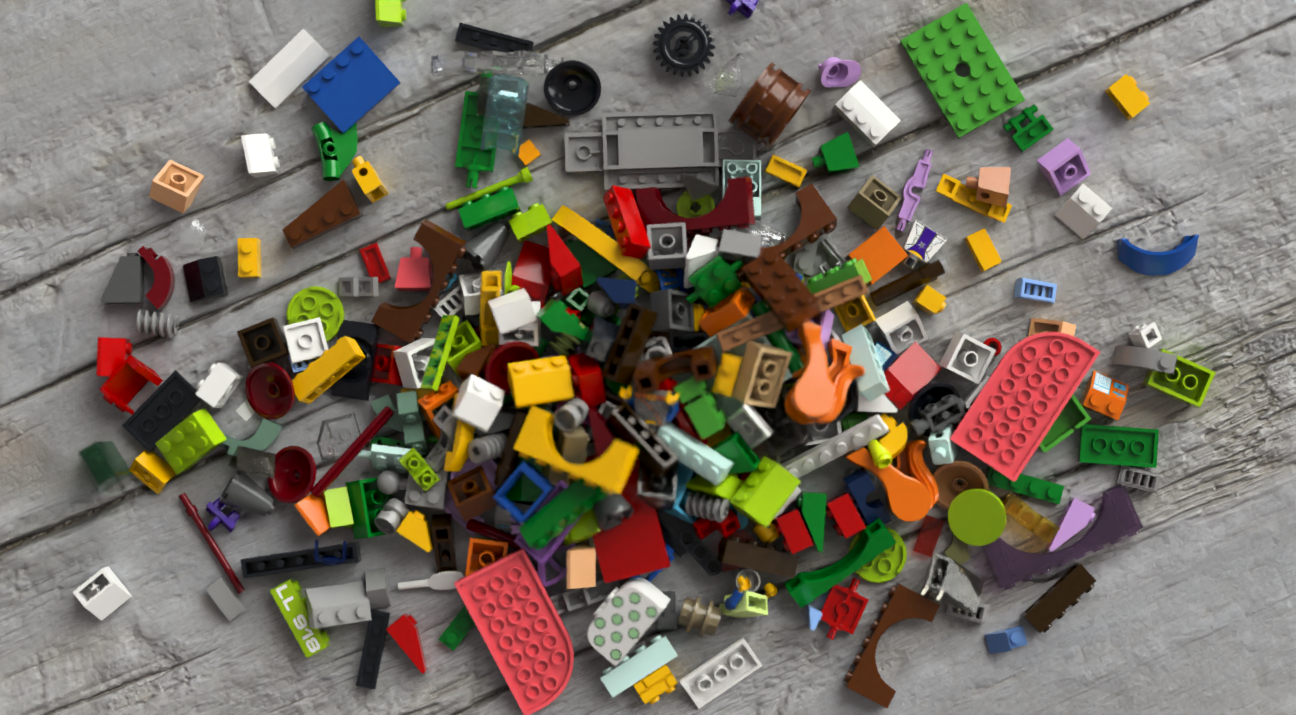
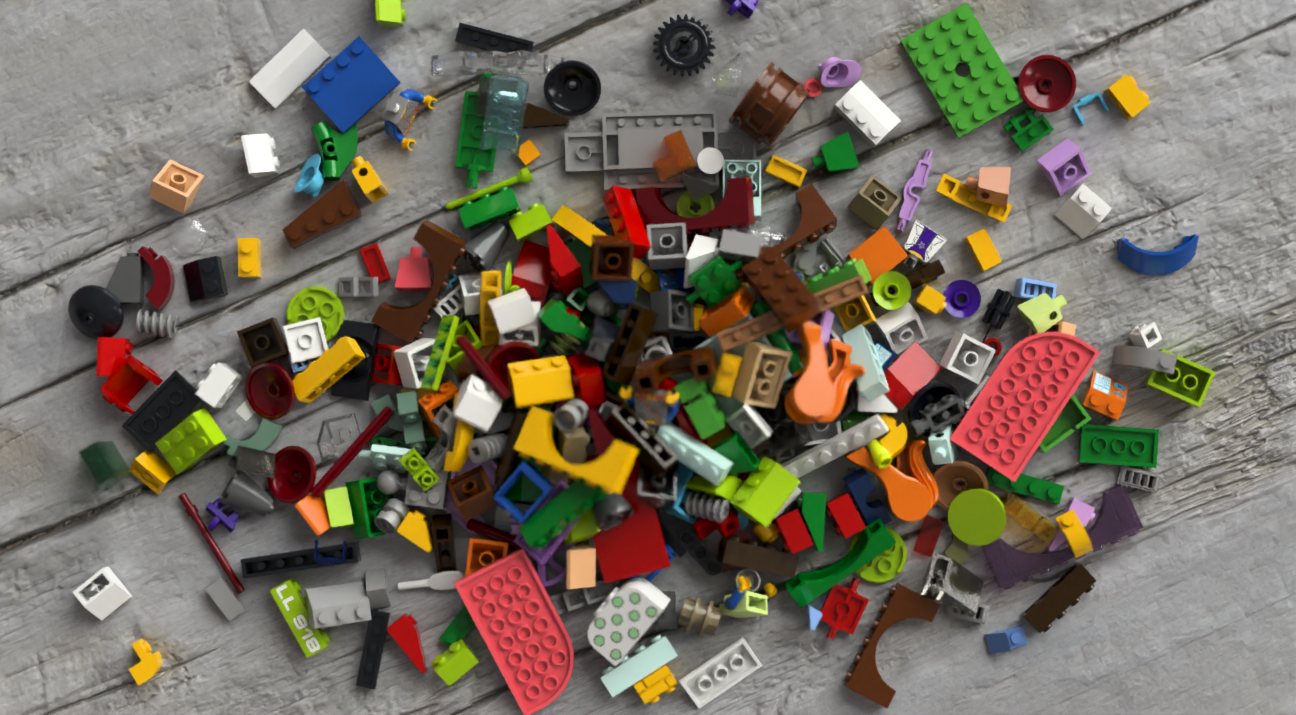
none -> black dish [68,285,124,340]
none -> yellow brick [128,639,162,686]
none -> medium azure piece [294,154,324,197]
none -> torso [382,89,438,151]
none -> lime brick [431,639,479,686]
none -> dark red axle [455,335,511,401]
none -> reddish brown slope [589,235,634,280]
none -> clear orange brick [653,130,696,183]
none -> white sticker [697,147,724,174]
none -> coral tile [803,79,823,98]
none -> lime dish [873,271,911,310]
none -> dark purple dish [943,280,981,318]
none -> black piece [982,289,1016,343]
none -> yellowish green torso [1017,293,1067,334]
none -> dark red dish [1018,55,1076,113]
none -> yellow brick [1055,510,1093,558]
none -> medium azure piece [1072,93,1109,125]

